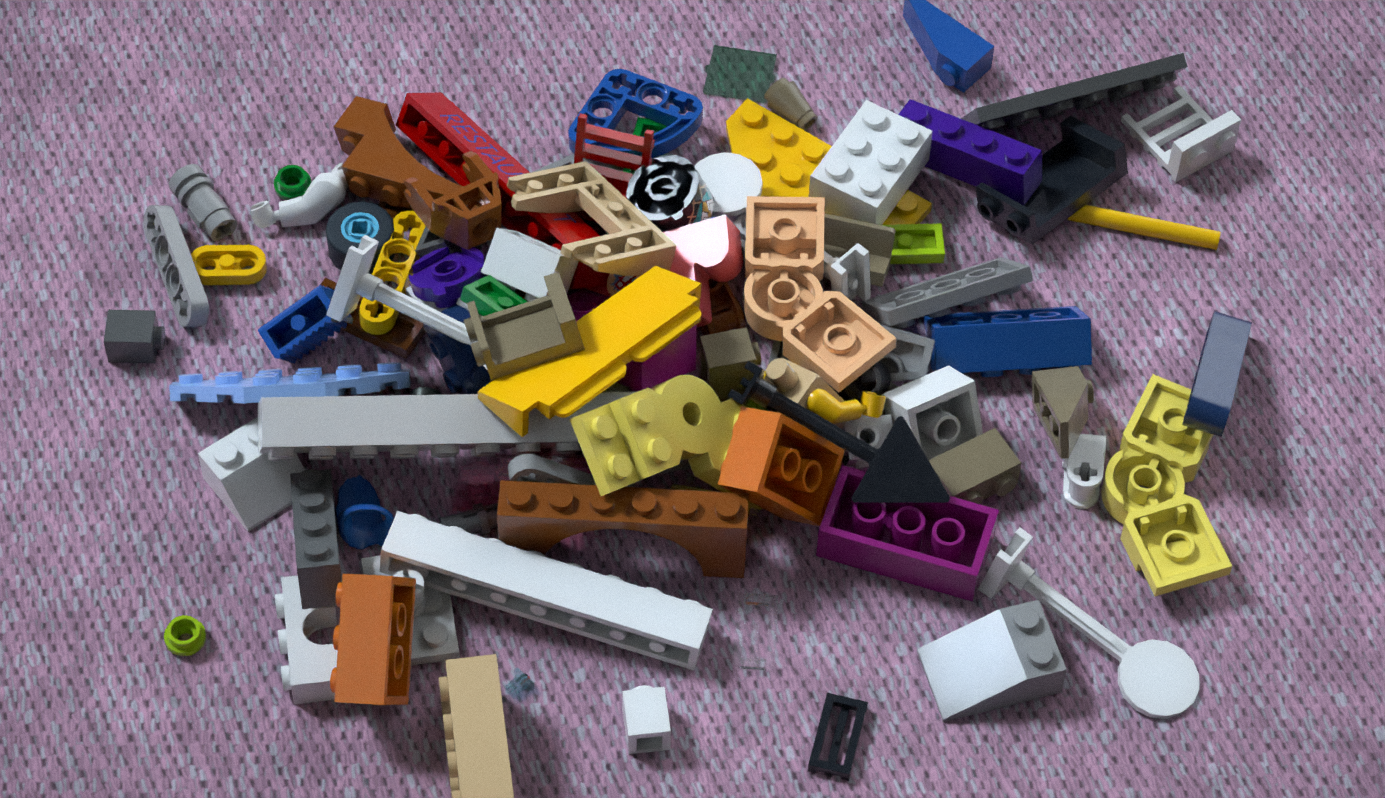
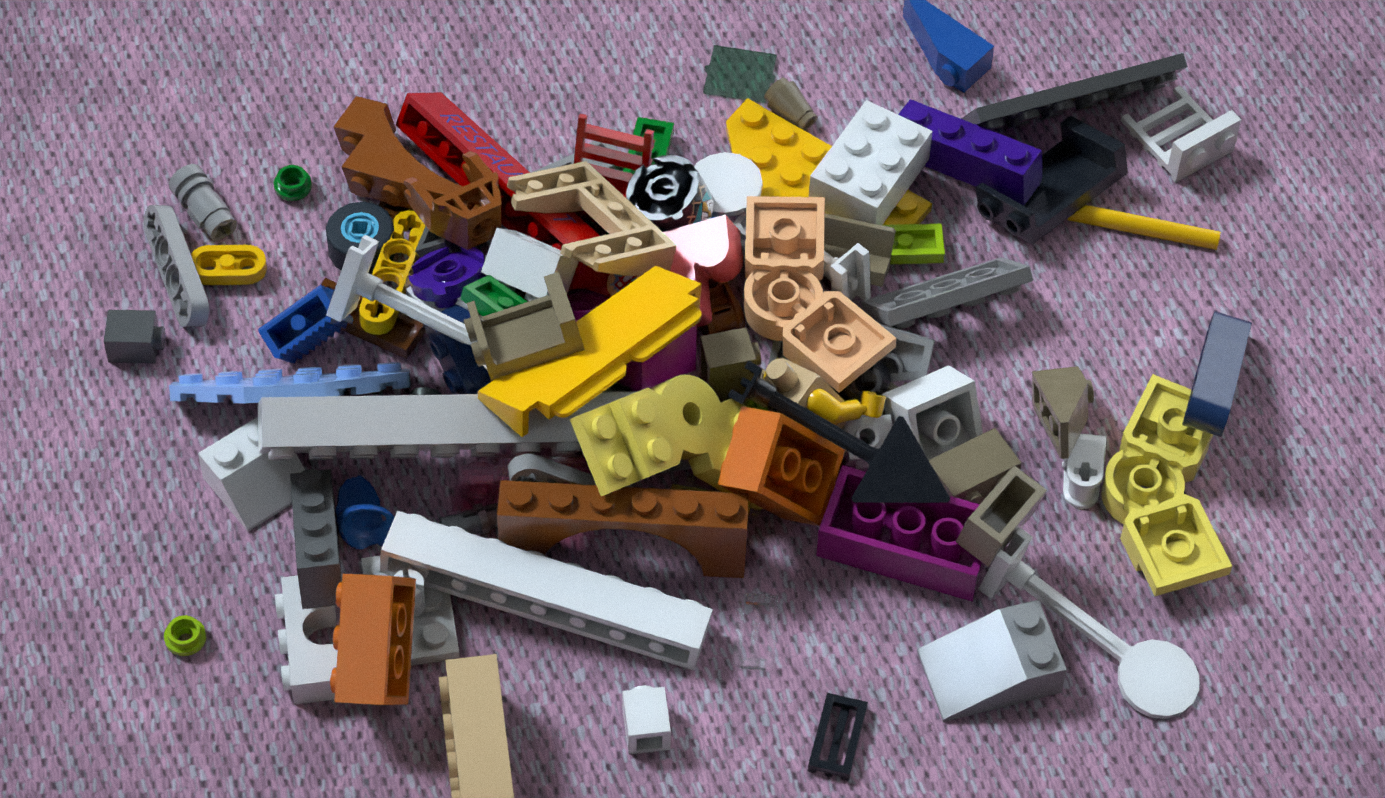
white arm [250,163,349,228] -> none
clear light blue piece [505,667,535,699] -> none
blue beam [568,69,703,162] -> none
blue slope [923,306,1092,377] -> none
none -> dark tan piece [956,465,1047,567]

